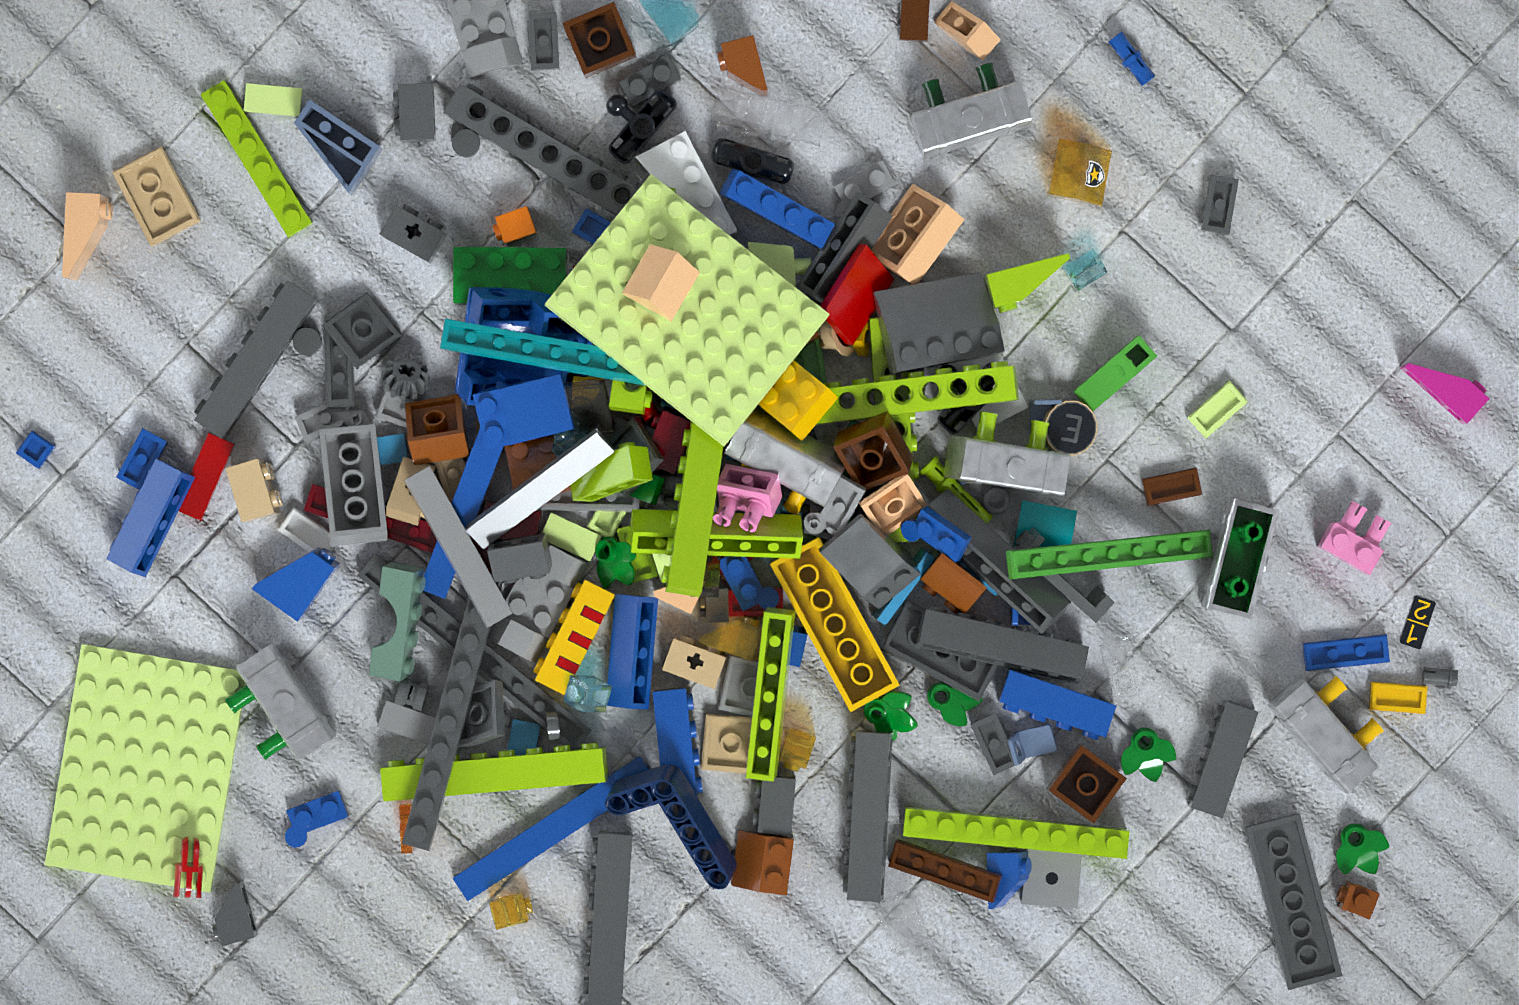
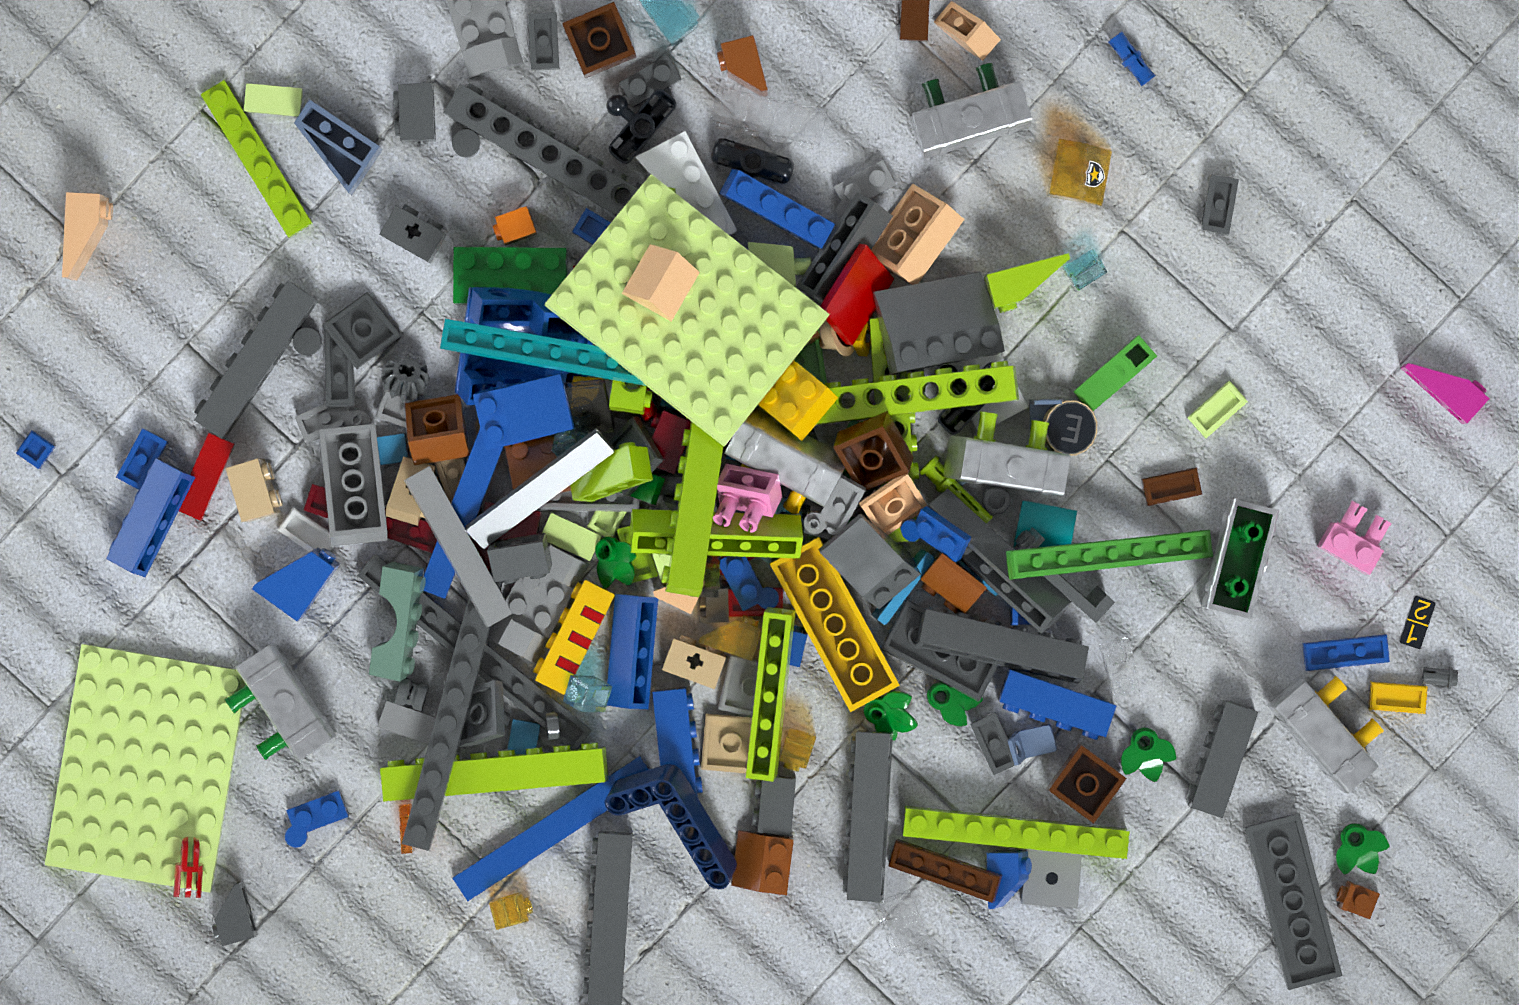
tan tile [112,146,201,247] -> none

